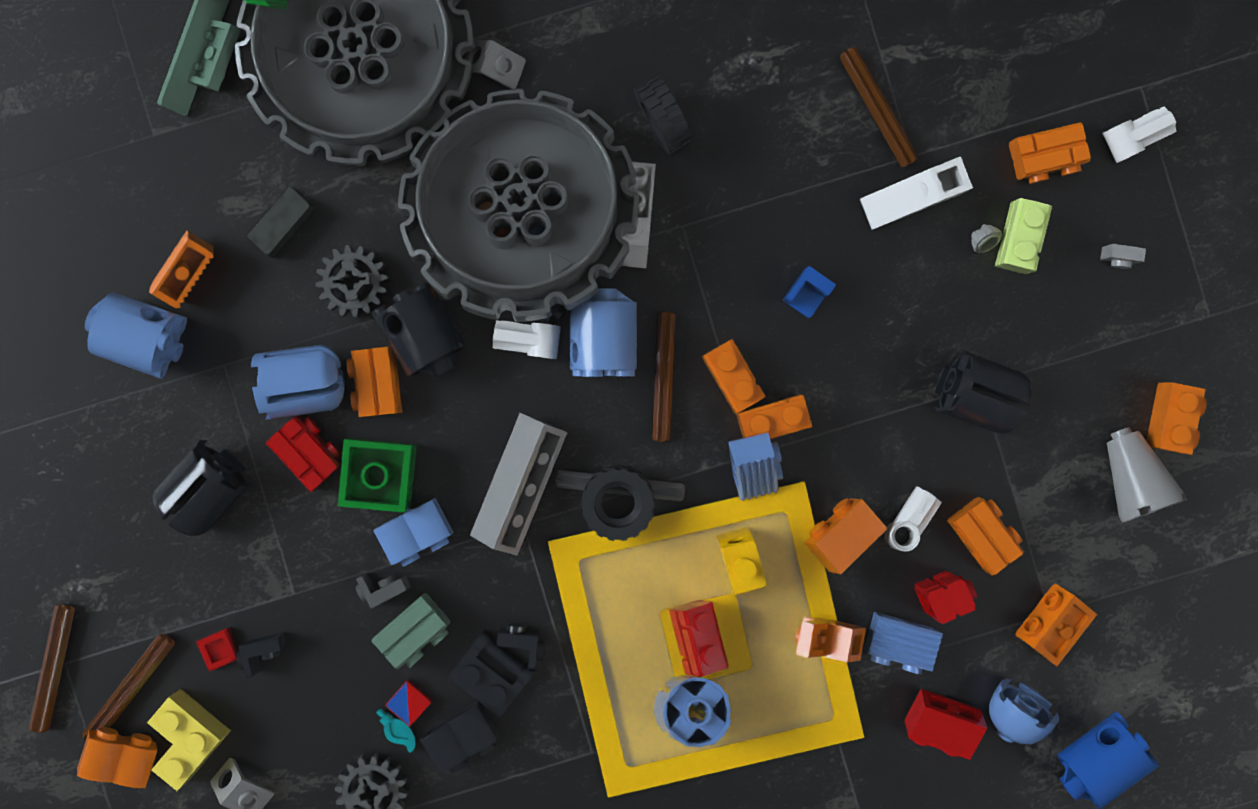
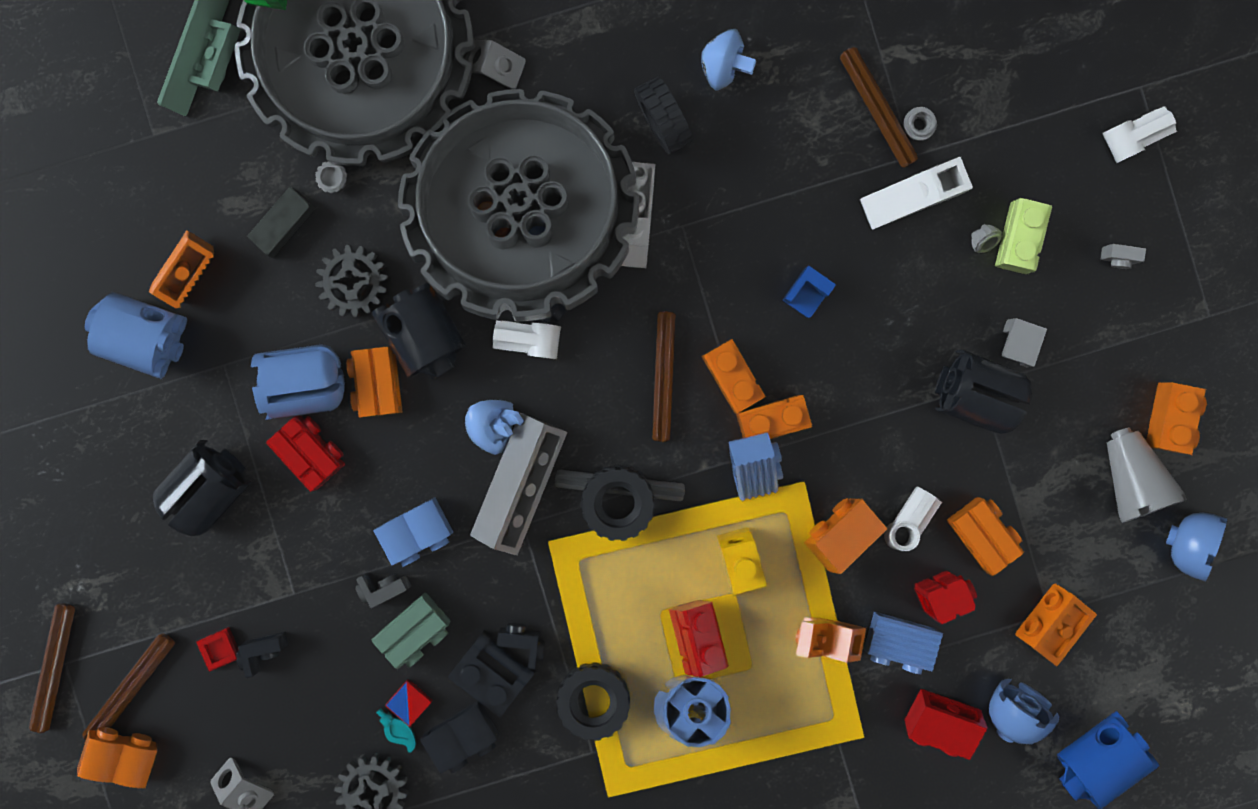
light yellow brick [147,689,231,791] -> none
green brick [338,438,417,513] -> none
medium blue cylinder [570,288,637,377] -> none
orange brick [1009,122,1091,184] -> none
none -> light grey piece [315,161,347,193]
none -> light blue piece [465,400,524,455]
none -> black tyre [556,662,630,741]
none -> light blue piece [701,29,756,91]
none -> light grey plate [903,107,937,141]
none -> light grey panel [1002,318,1047,367]
none -> medium blue cylinder [1166,512,1227,582]

